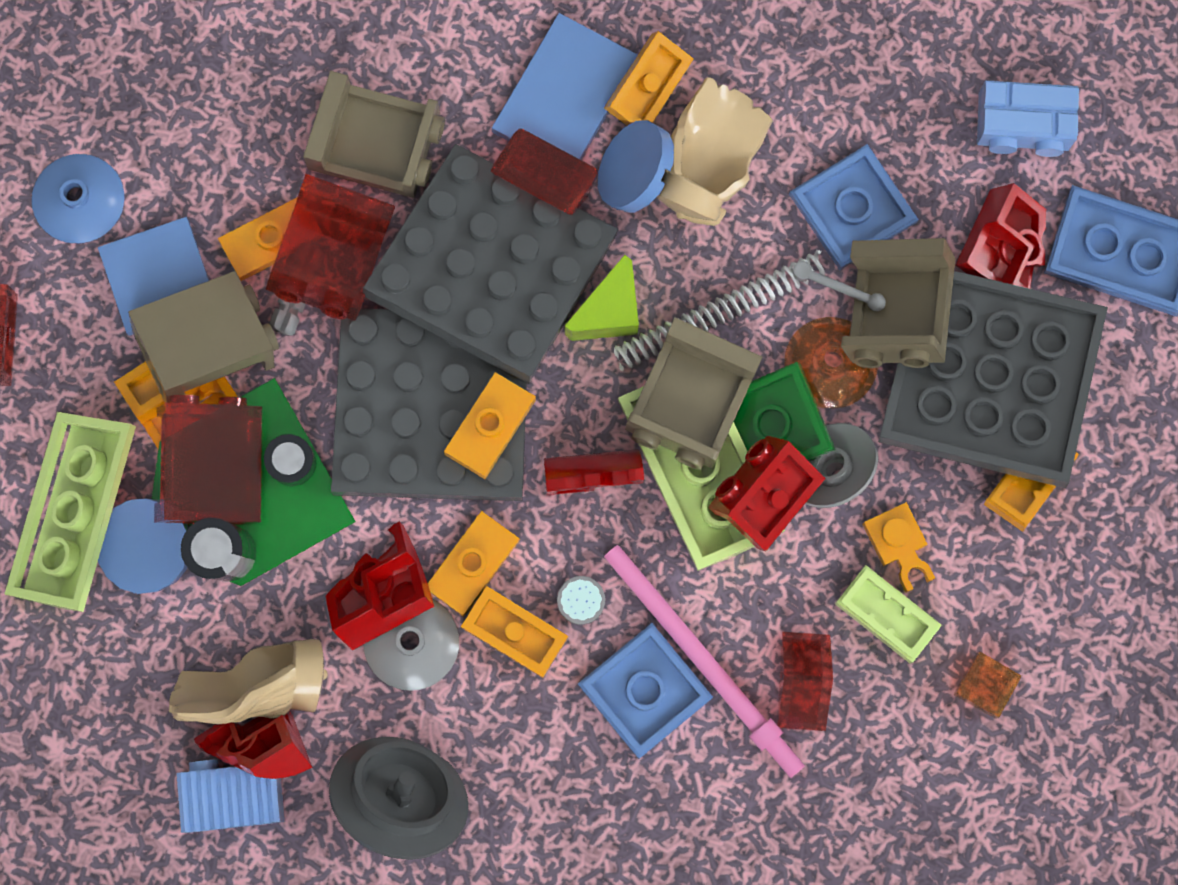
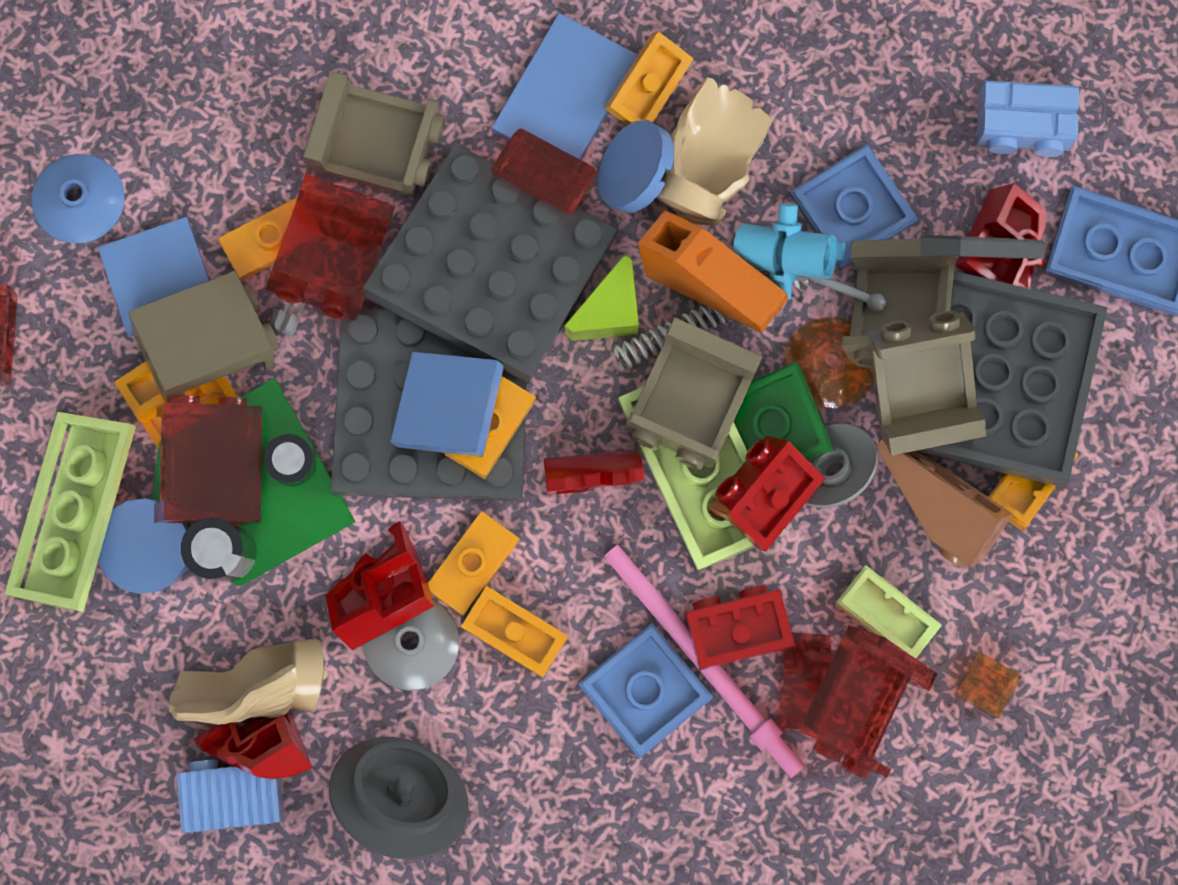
light aqua tile [557,576,605,625] -> none
light orange plate [862,502,935,593] -> none
none -> medium blue tile [390,352,504,457]
none -> orange slope [638,210,788,333]
none -> red bracket [684,585,795,671]
none -> medium azure pin [733,203,846,300]
none -> clear red panel [798,625,937,779]
none -> dark tan panel [867,311,987,456]
none -> nougat slope [876,439,1013,567]
none -> dark grey tile [920,235,1046,259]

